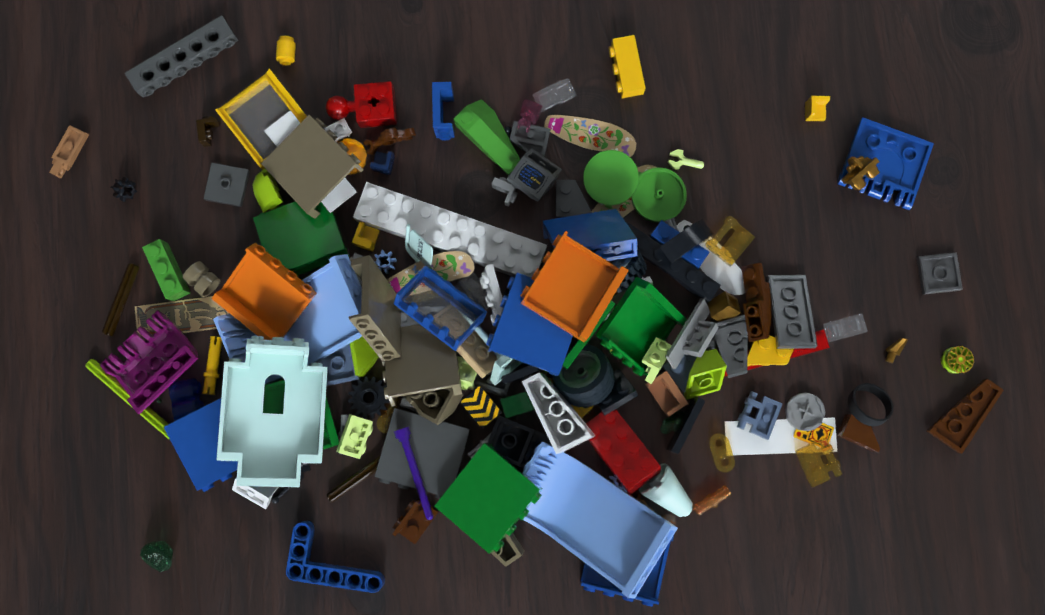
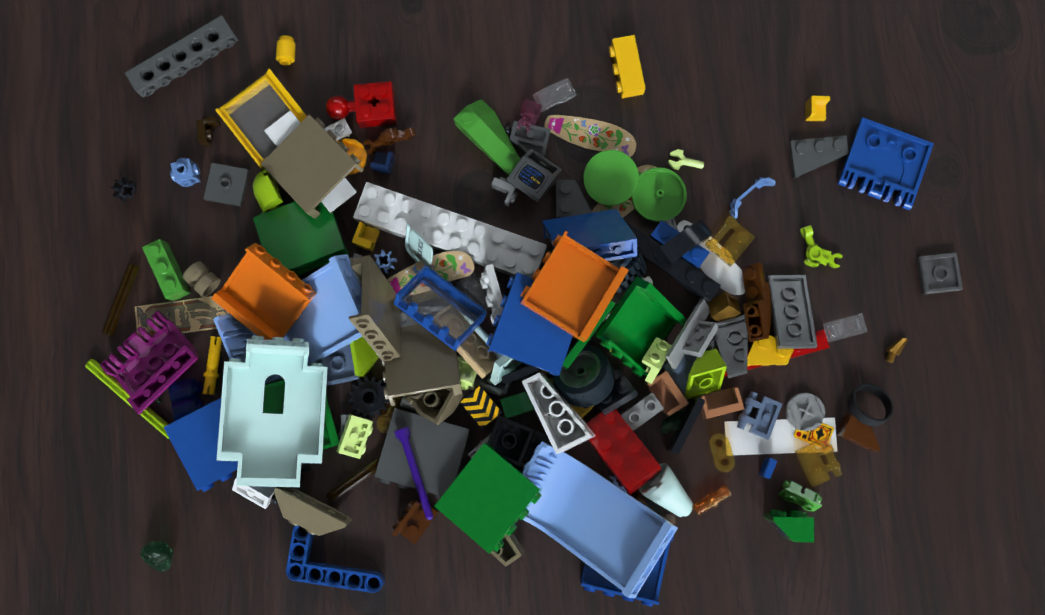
medium nougat hinge [49,125,89,178] -> none
blue panel [432,82,455,140] -> none
pearl gold hips [841,156,880,190] -> none
reddish brown wing [927,379,1004,454] -> none
lime wheel [941,346,974,374] -> none
none -> medium blue brick [170,158,201,187]
none -> dark tan wedge [274,487,352,536]
none -> light grey brick [620,393,664,431]
none -> nougat panel [698,386,744,419]
none -> medium blue piece [729,177,776,219]
none -> blue tile [759,457,777,479]
none -> green slope [764,510,814,543]
none -> bright green hinge [778,480,822,512]
none -> dark grey wing [789,135,849,179]
none -> lime piece [800,225,843,268]

